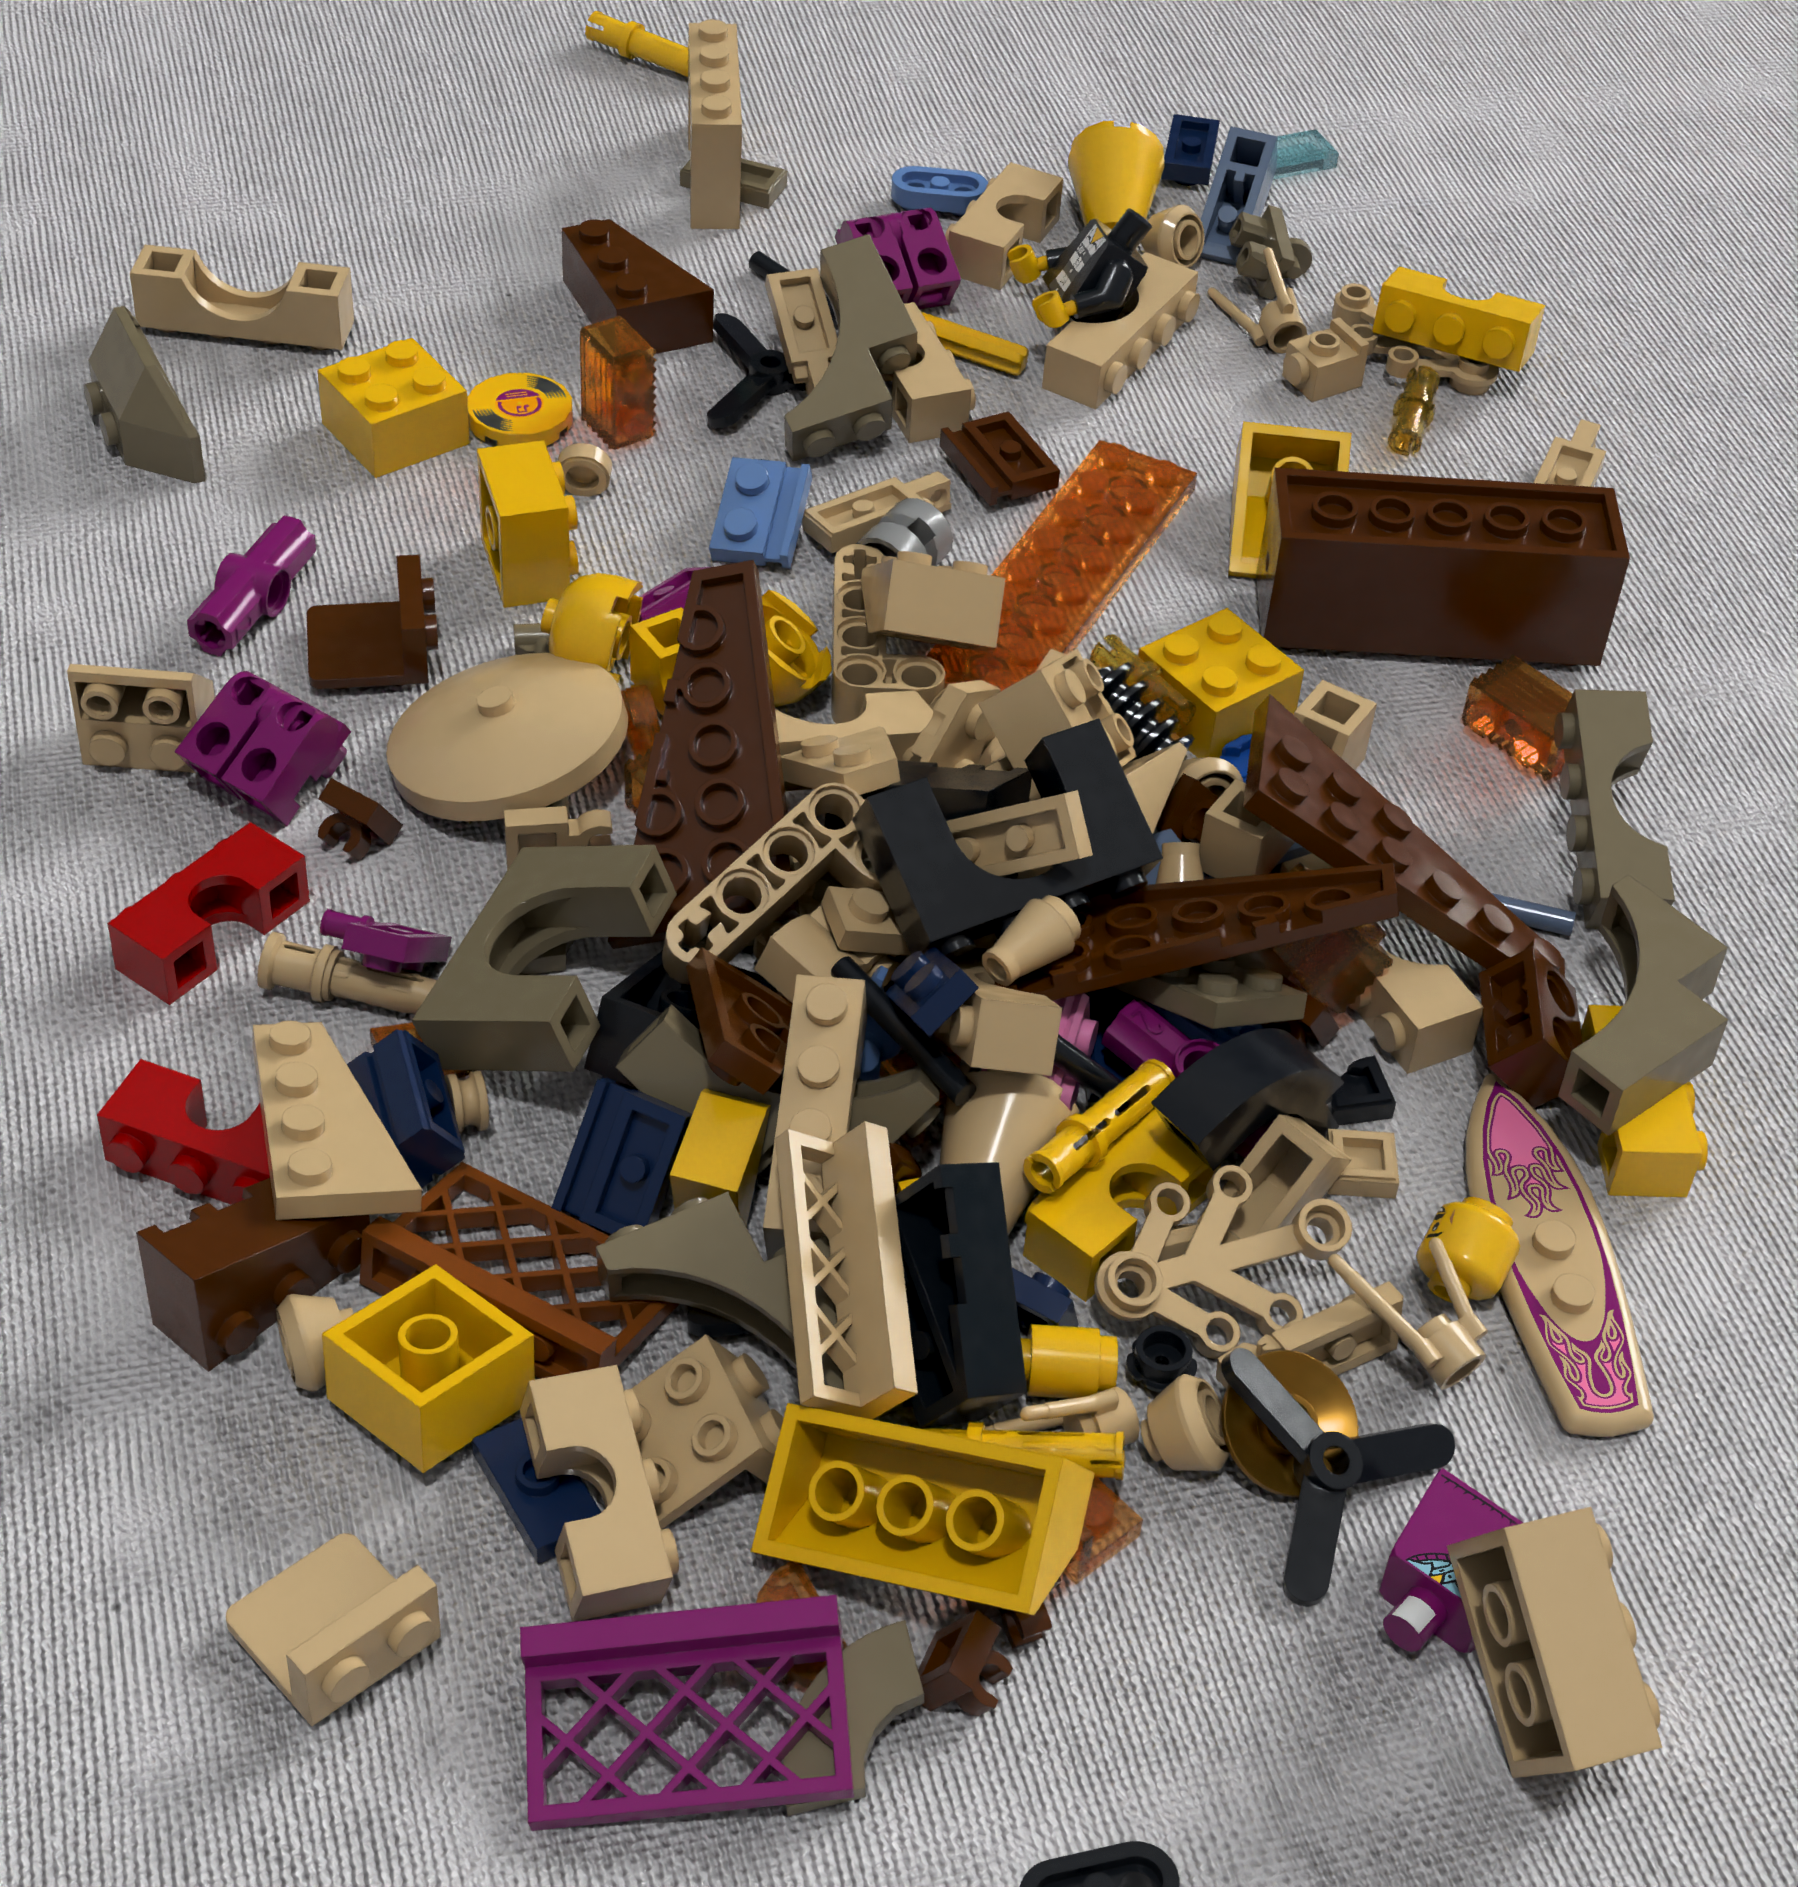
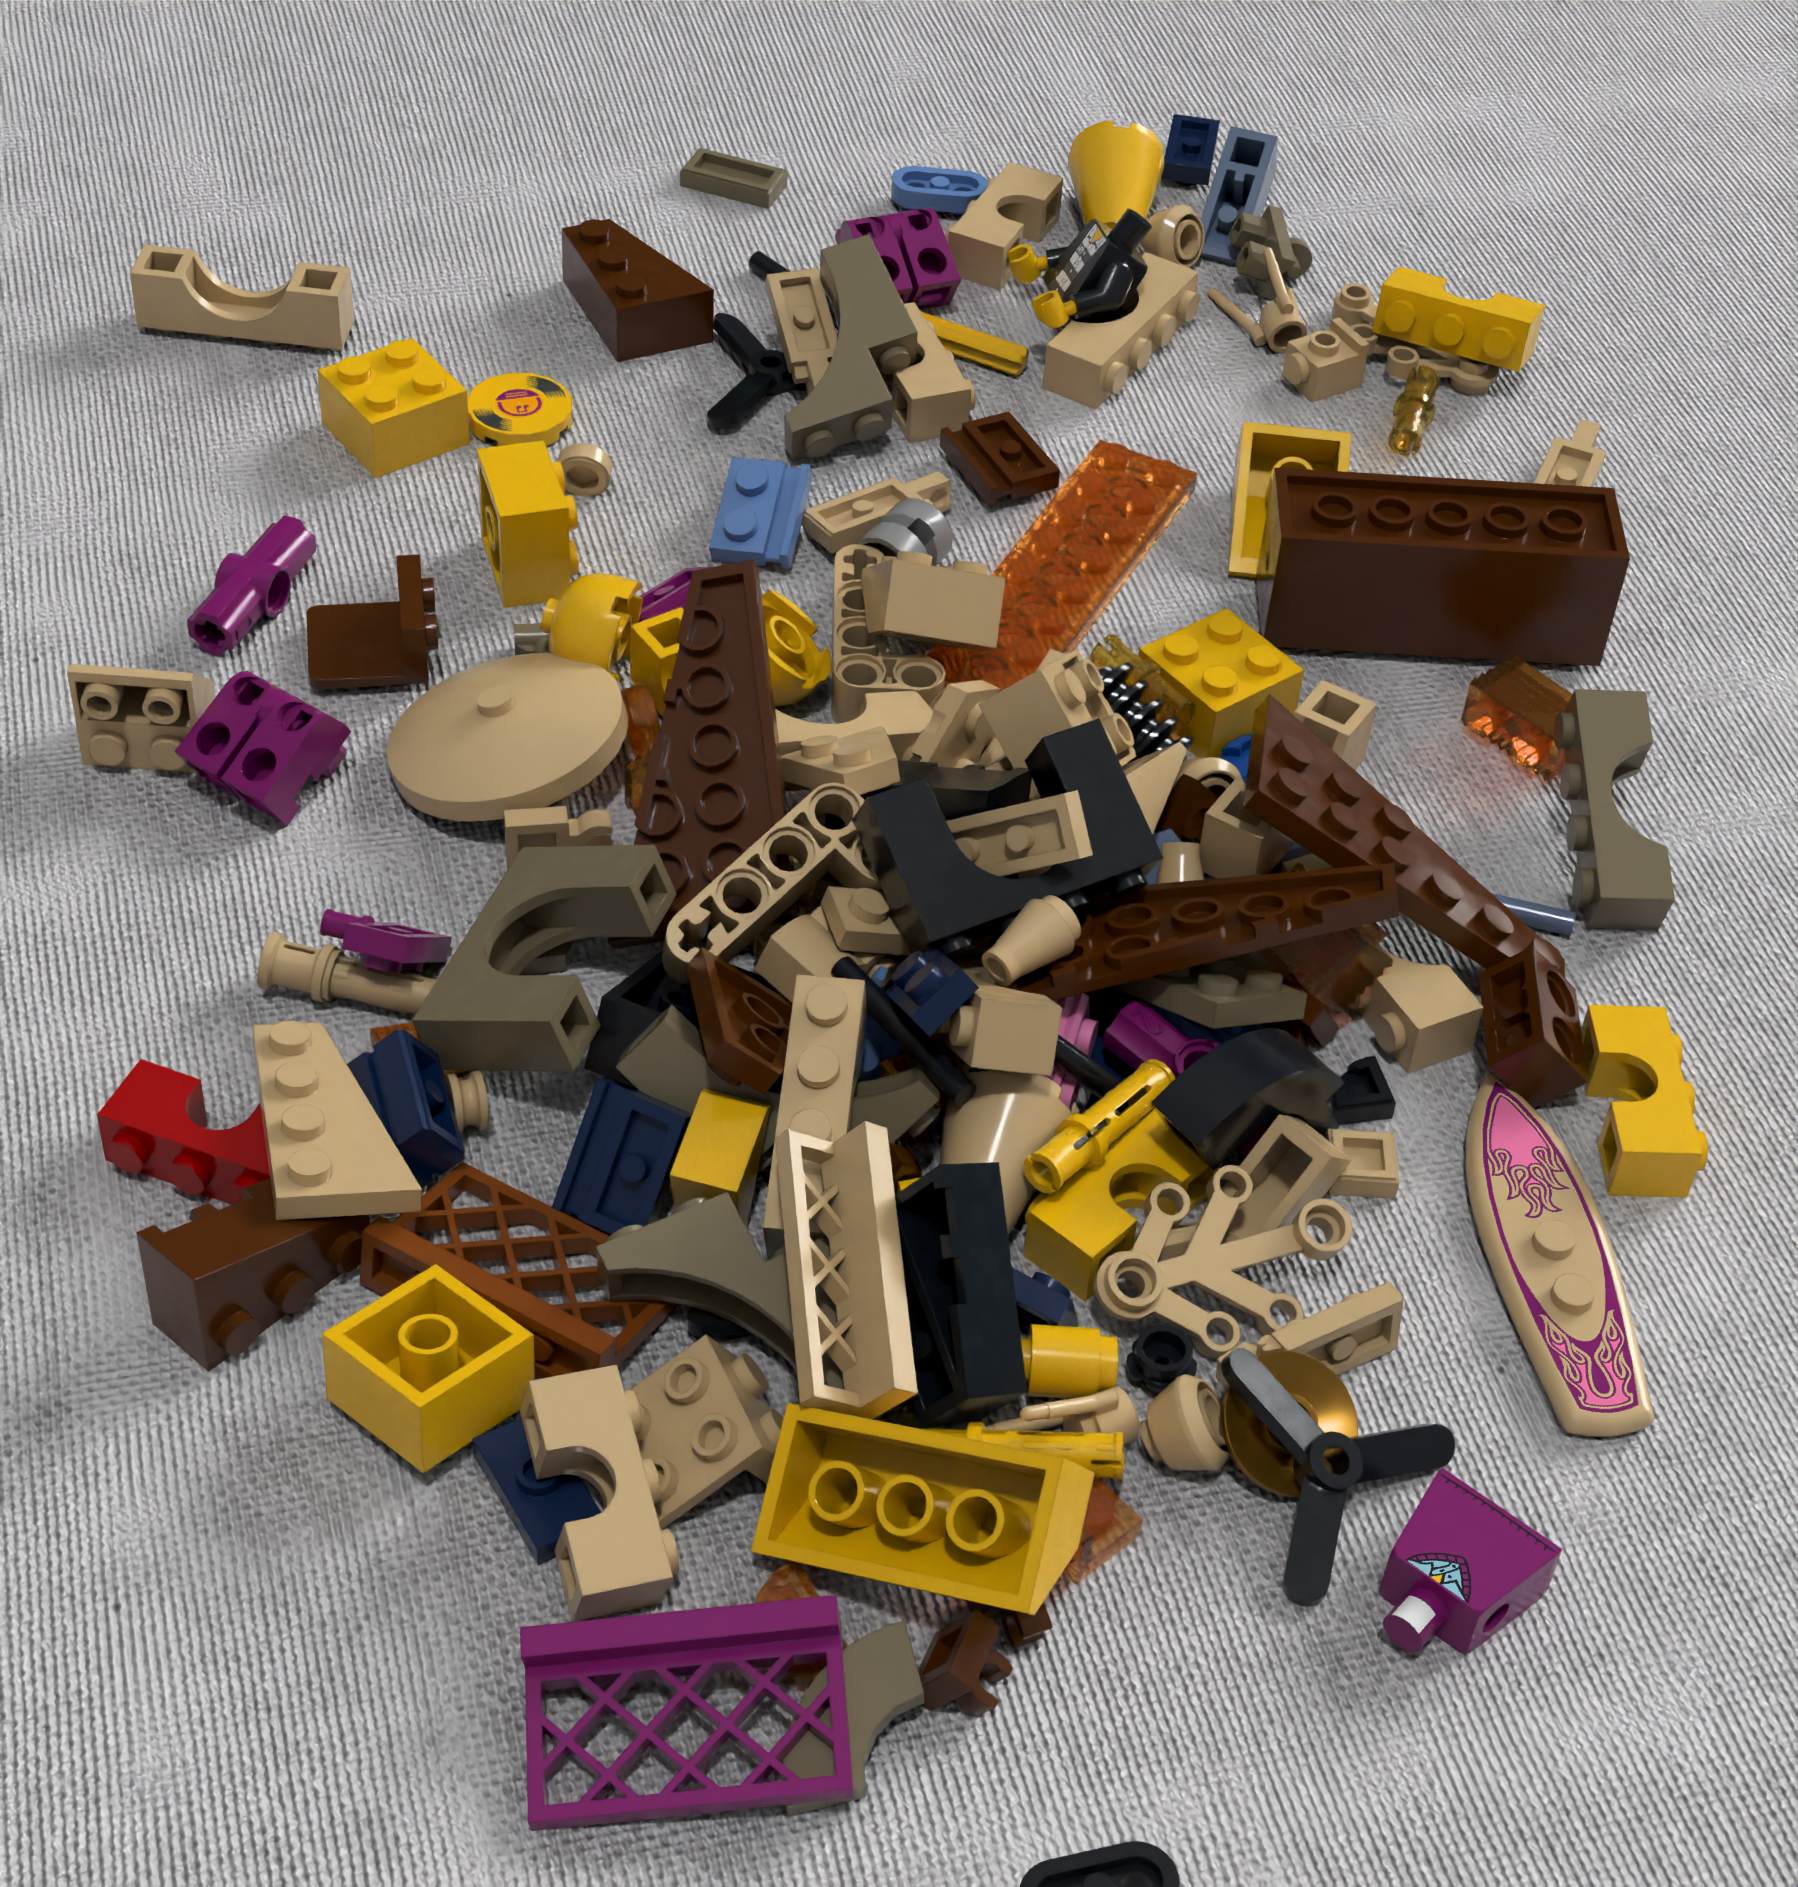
dark tan wedge [84,306,205,483] -> none
red arch [107,822,310,1005] -> none
tan bracket [226,1533,441,1726] -> none
tan cone [276,1294,354,1392] -> none
reddish brown tile [318,778,403,861] -> none
clear orange brick [580,315,657,450] -> none
yellow pin [585,11,688,77] -> none
tan arch [687,19,742,229] -> none
clear light blue tile [1273,129,1339,180] -> none
tan plant [1328,1237,1488,1390] -> none
yellow head [1416,1197,1520,1303] -> none
tan brick [1447,1507,1663,1778] -> none
dark tan arch [1558,875,1728,1136] -> none

